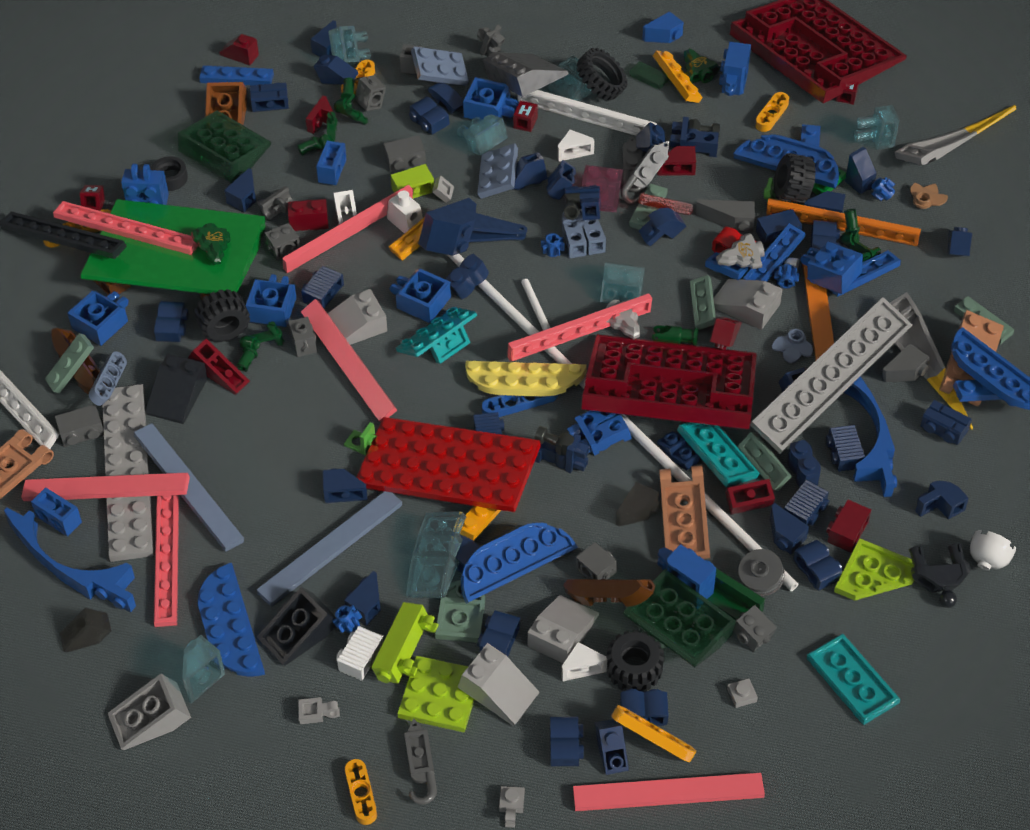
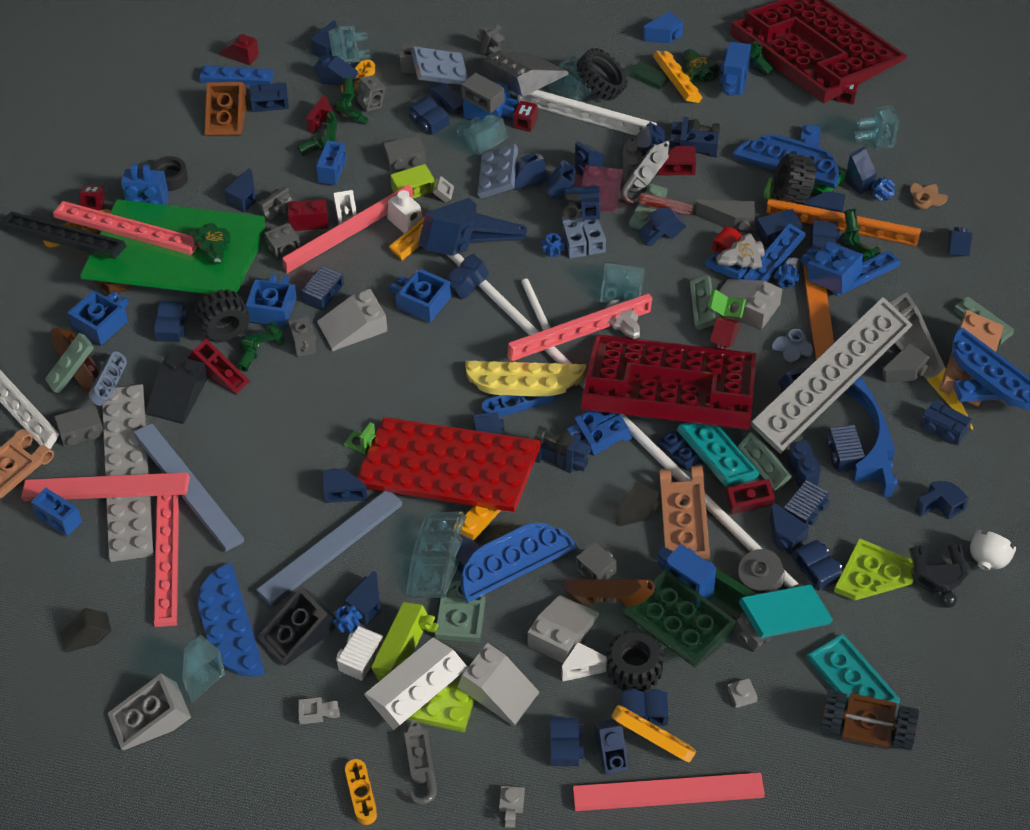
blue slope [4,507,136,612] -> none
clear green slope [178,110,271,183] -> none
coral tile [301,299,397,422] -> none
teal bracket [395,307,477,364] -> none
dark blue brick [477,610,520,657] -> none
white slope [558,130,594,162] -> none
dark green piece [652,325,698,346] -> none
light orange beam [755,92,789,132] -> none
dark red brick [826,499,872,553] -> none
light grey plate [895,105,1016,165] -> none
none -> white slope [364,638,468,730]
none -> dark grey brick [461,72,504,114]
none -> dark blue slope [575,141,604,179]
none -> bright green bracket [708,289,746,318]
none -> dark green pin [723,41,774,76]
none -> teal tile [739,584,833,639]
none -> plate [820,690,919,751]

